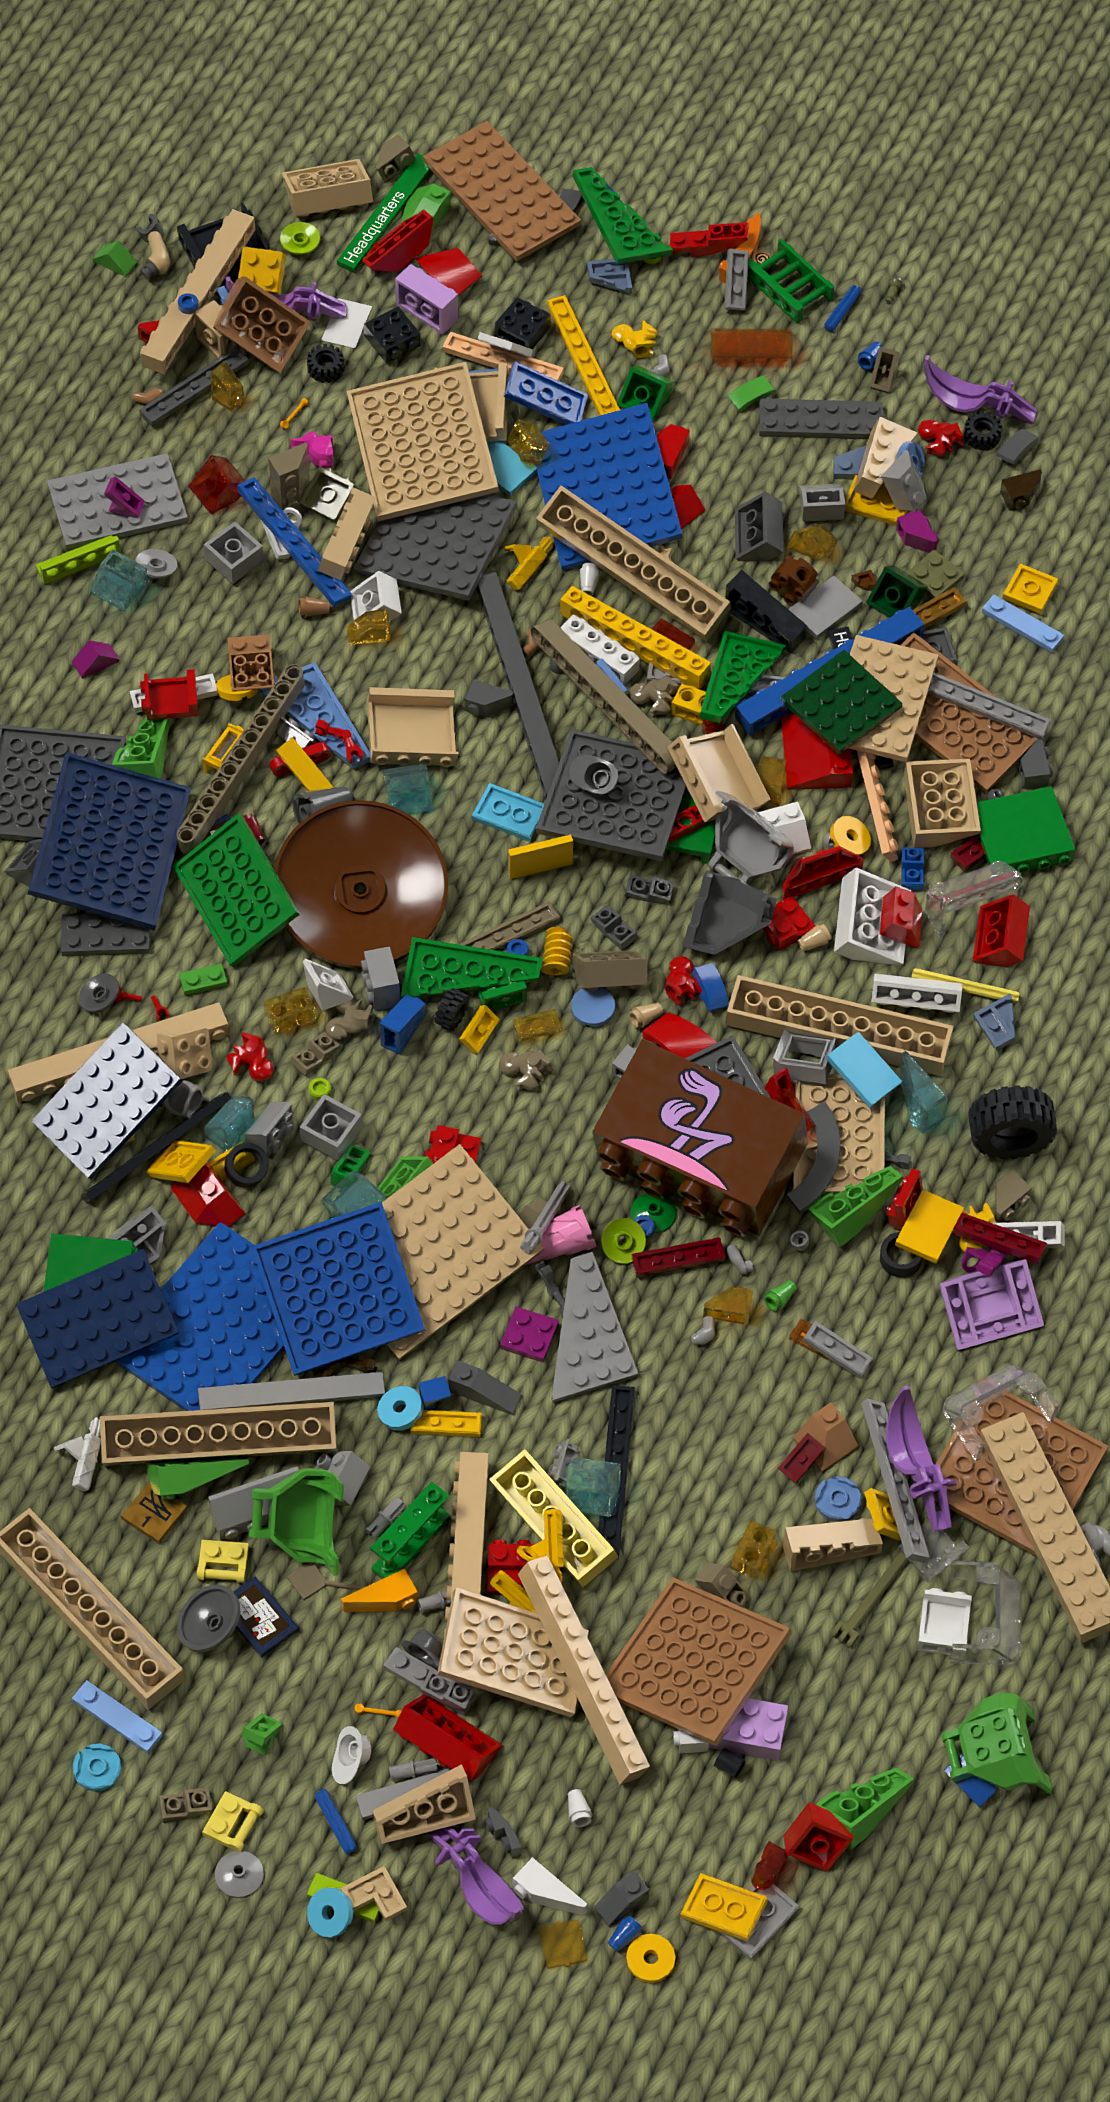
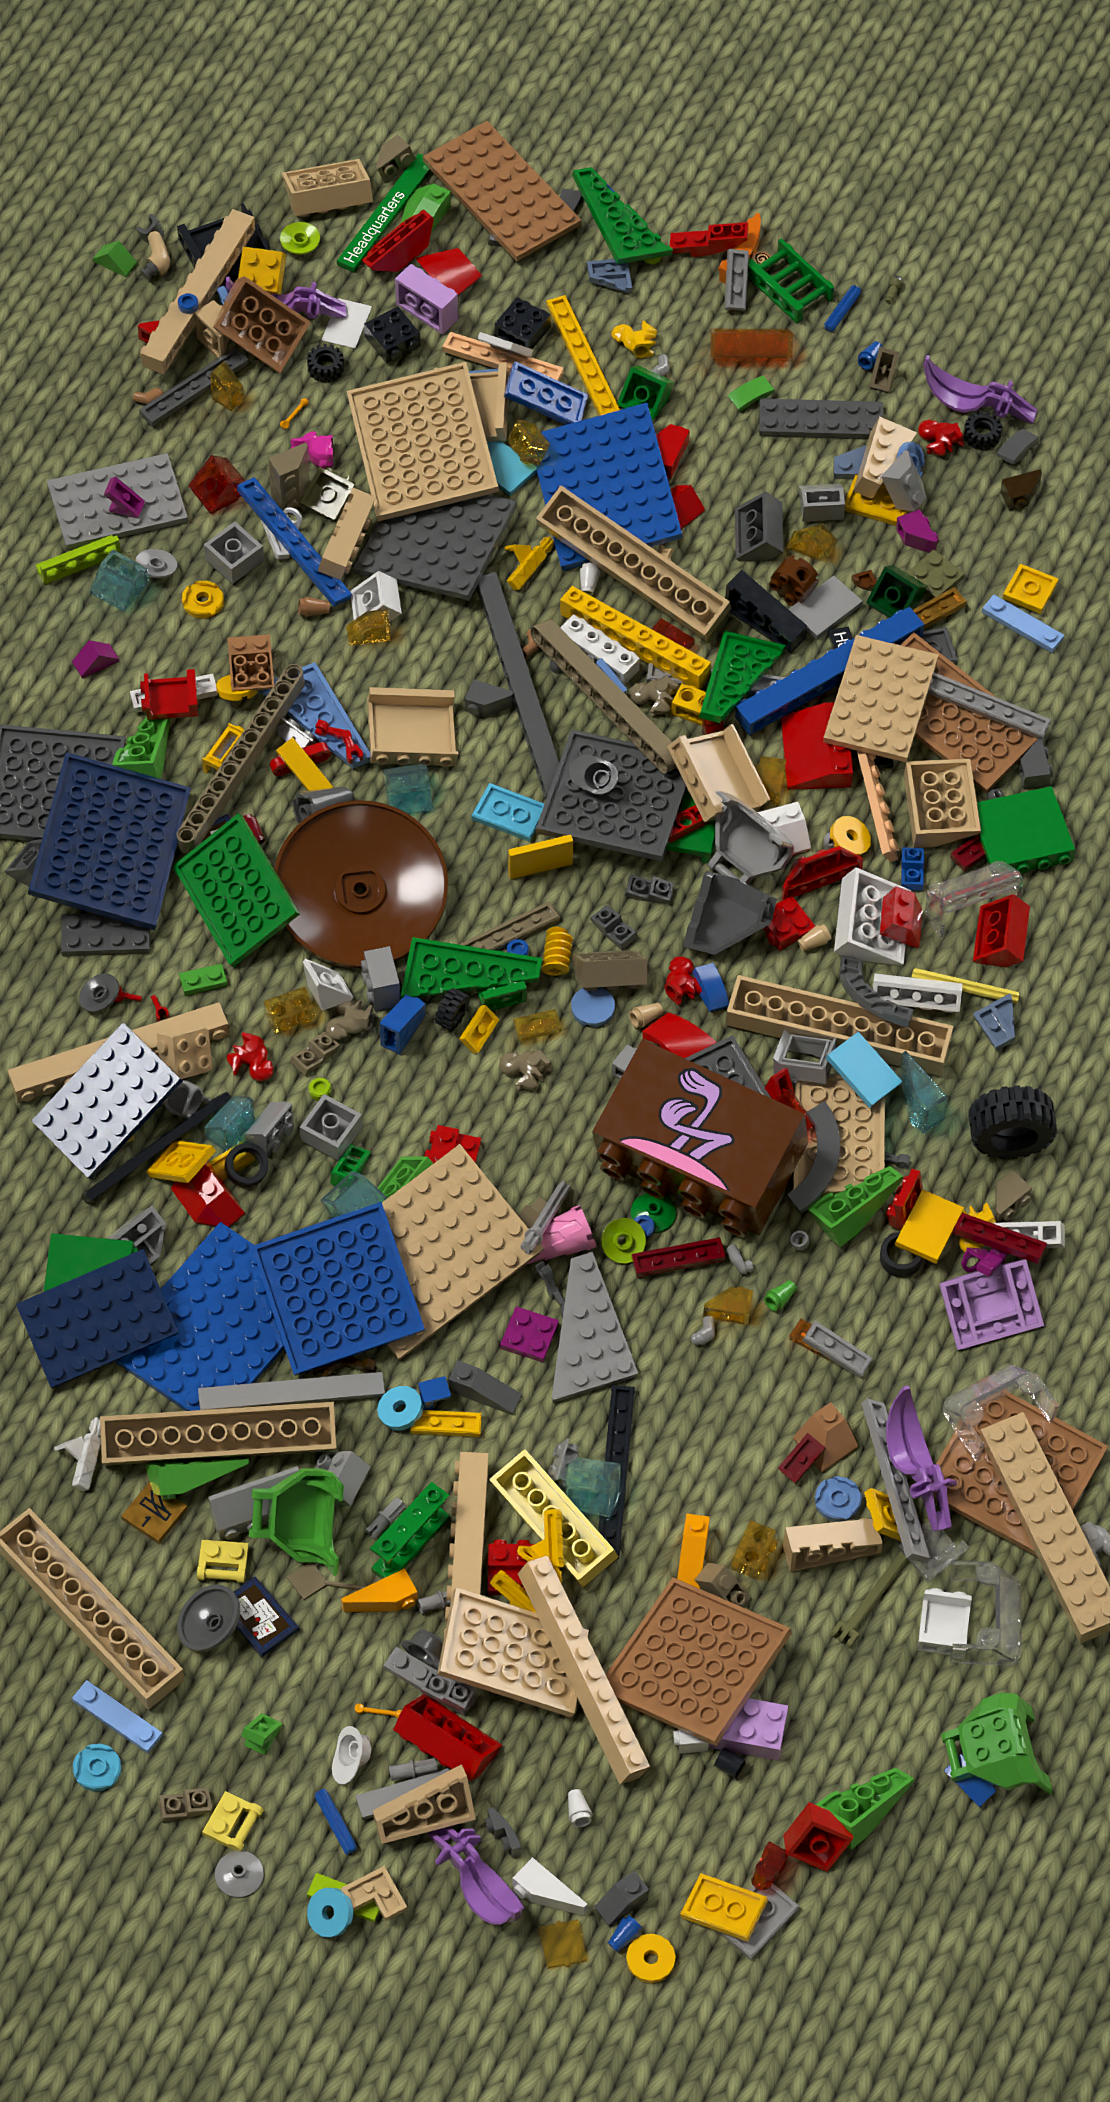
dark green plate [781,650,903,755] -> none
none -> yellow tile [182,581,224,619]
none -> light orange slope [677,1513,710,1589]
none -> dark grey tile [839,956,914,1028]

